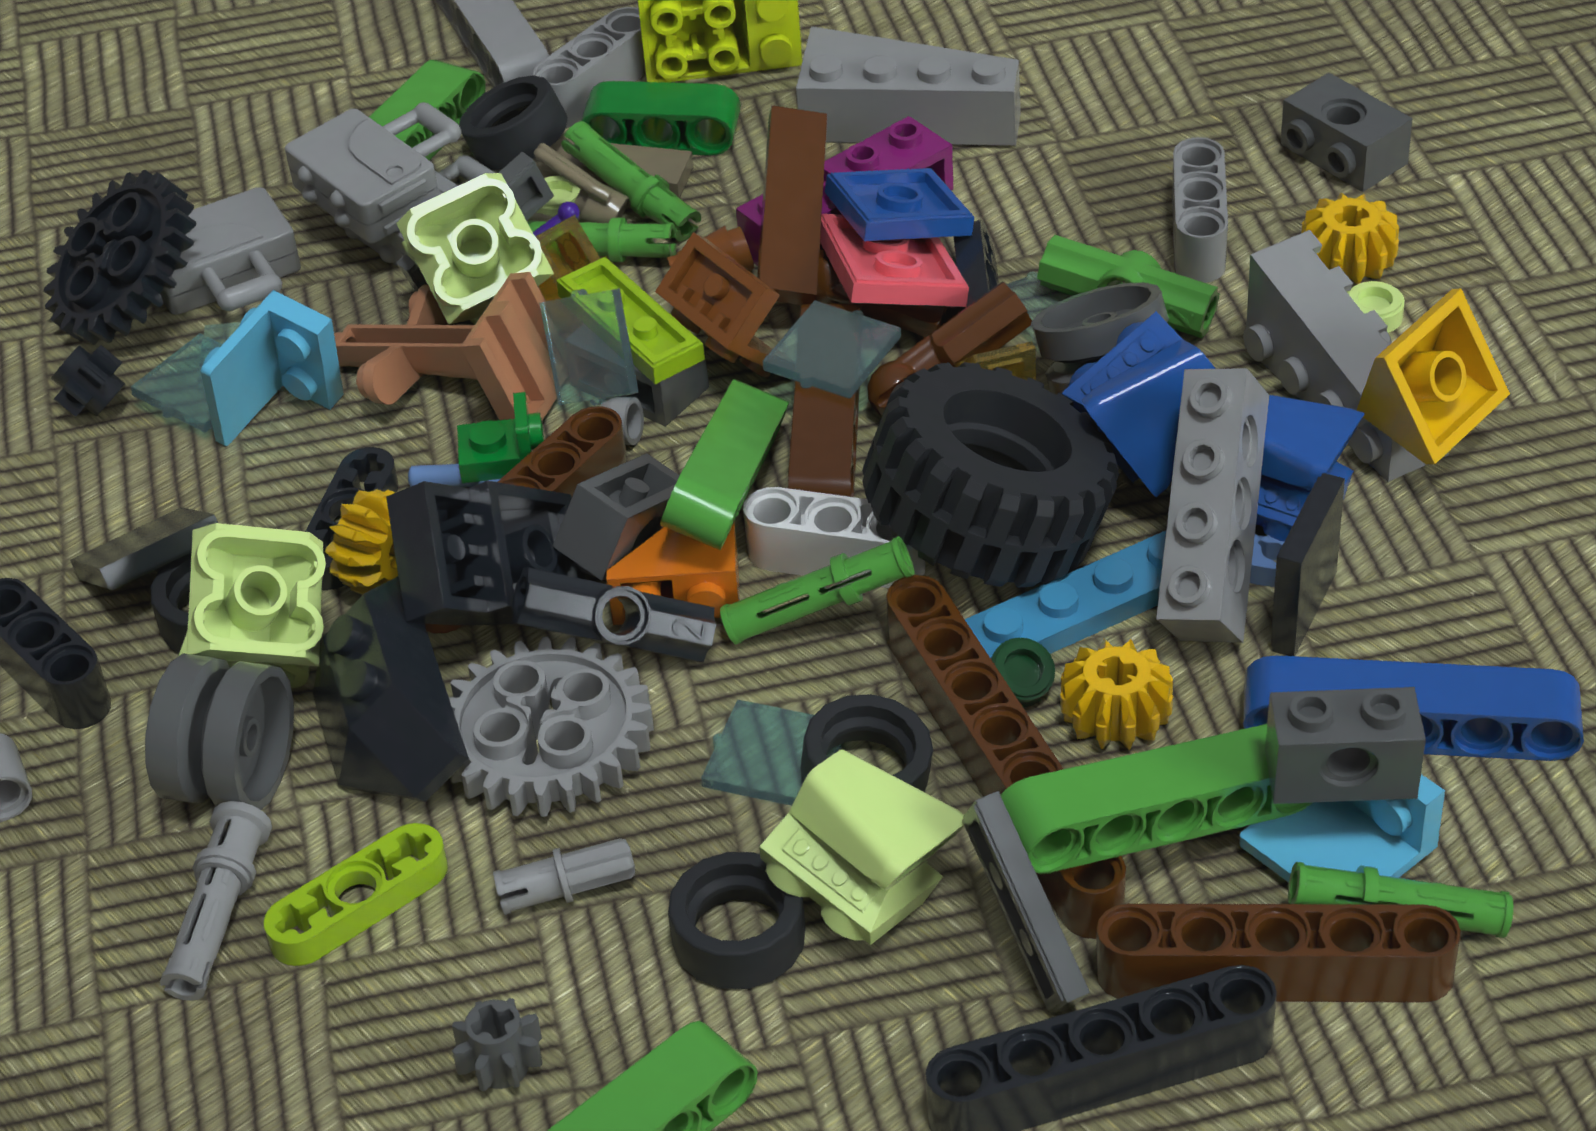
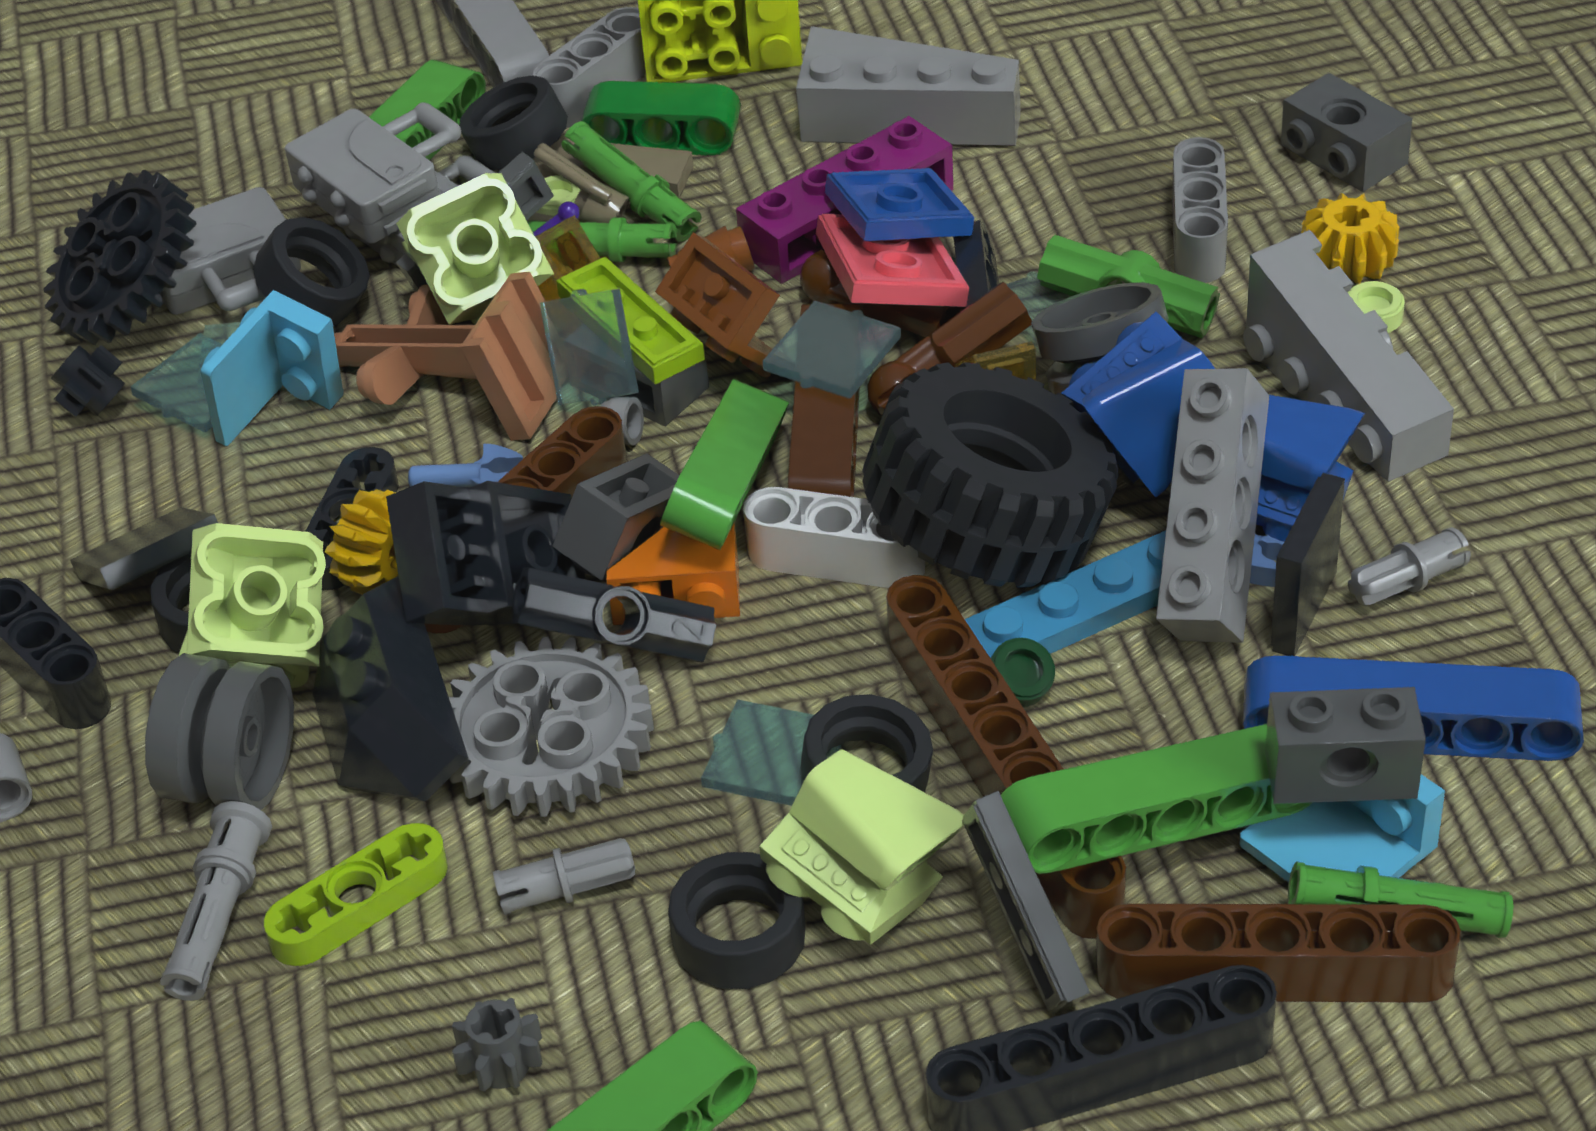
green bracket [457,392,544,483] -> none
bright green pin [720,536,915,645] -> none
reddish brown tile [757,105,827,305] -> none
yellow gear [1060,638,1173,751] -> none
yellow slope [1357,288,1510,464] -> none
none -> black tyre [253,217,370,326]
none -> light grey axle [1348,527,1471,606]

